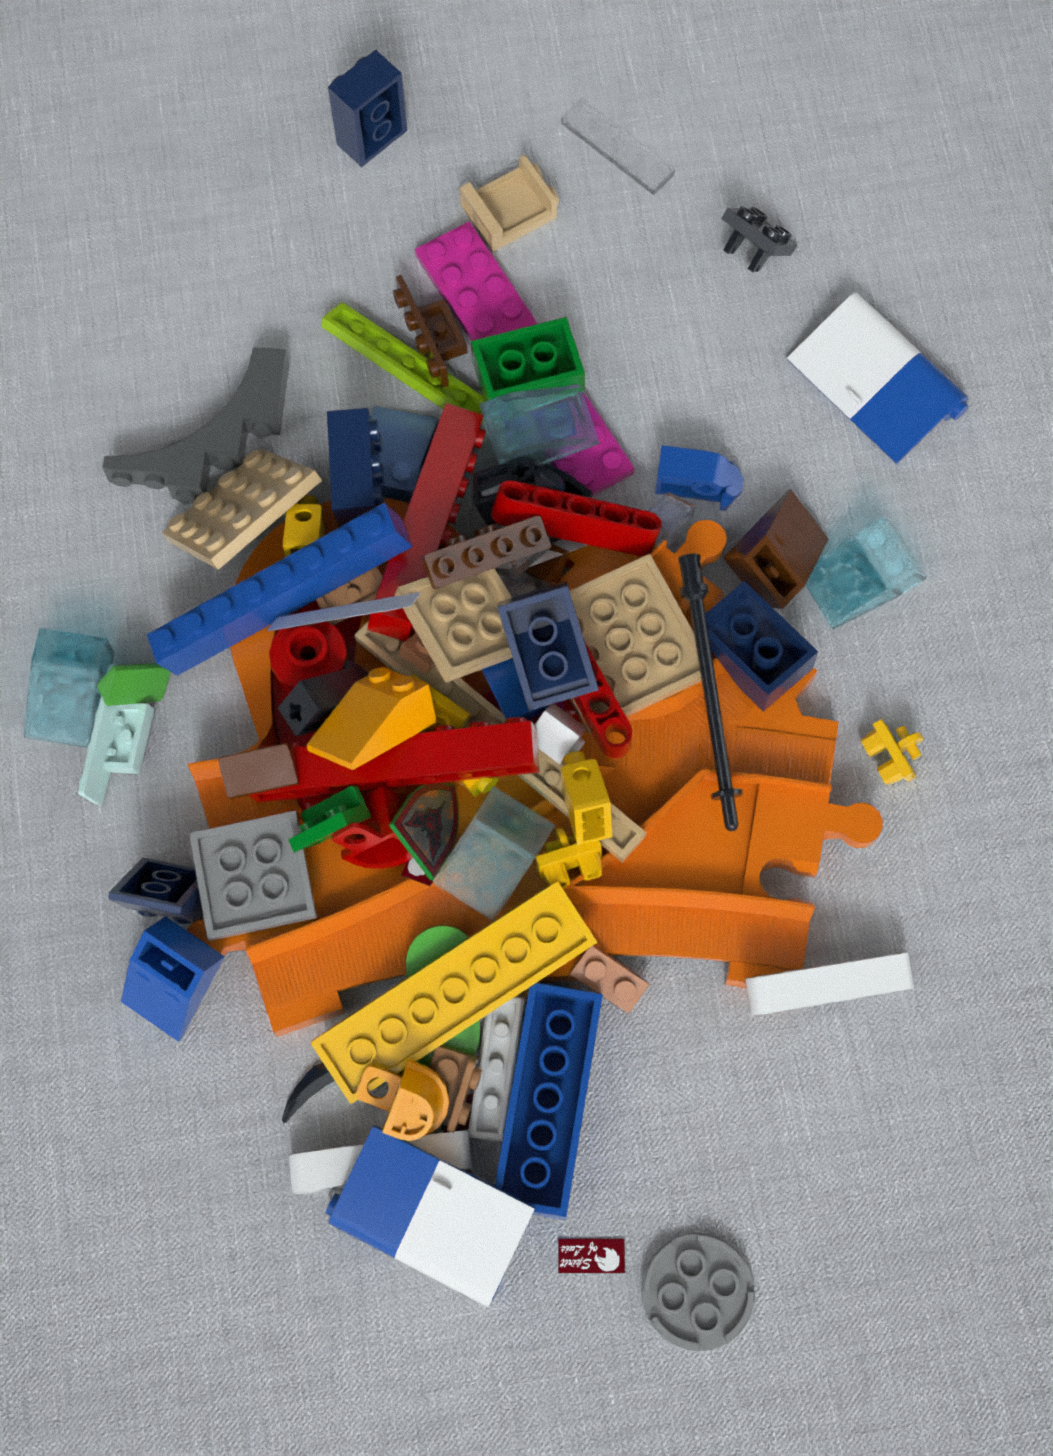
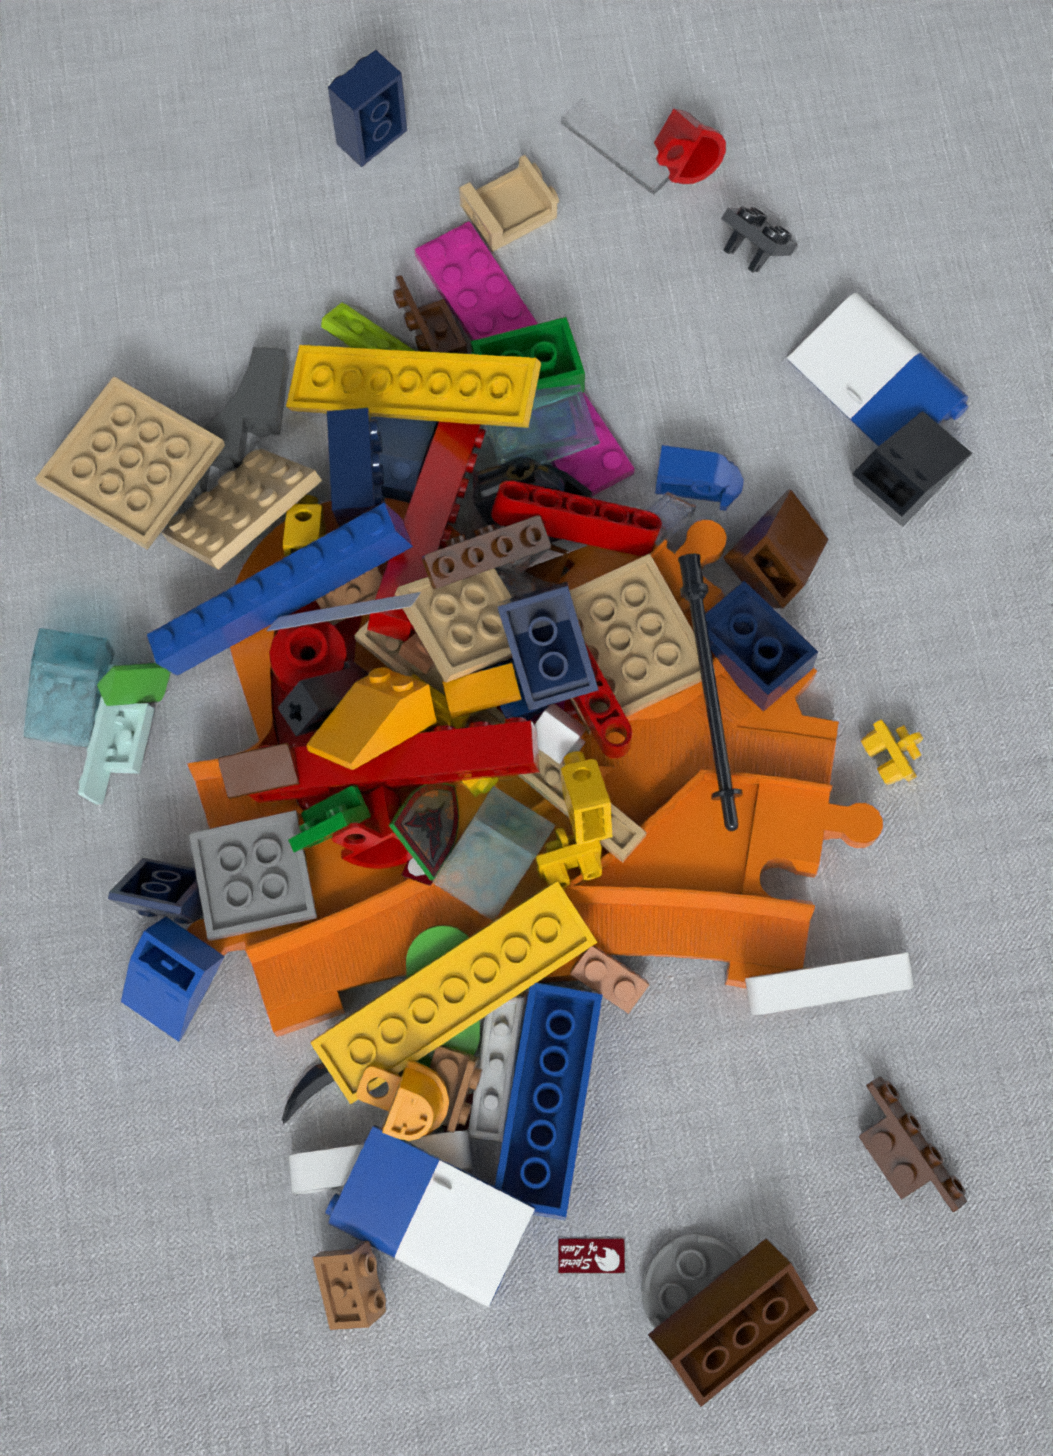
clear light blue slope [806,516,927,629] -> none
none -> tan plate [35,377,225,550]
none -> yellow plate [286,345,541,428]
none -> medium nougat bracket [312,1241,386,1330]
none -> light orange tile [442,663,522,718]
none -> reddish brown slope [648,1238,819,1407]
none -> red container [654,108,726,184]
none -> black slope [852,411,972,527]
none -> reddish brown bracket [858,1076,967,1212]

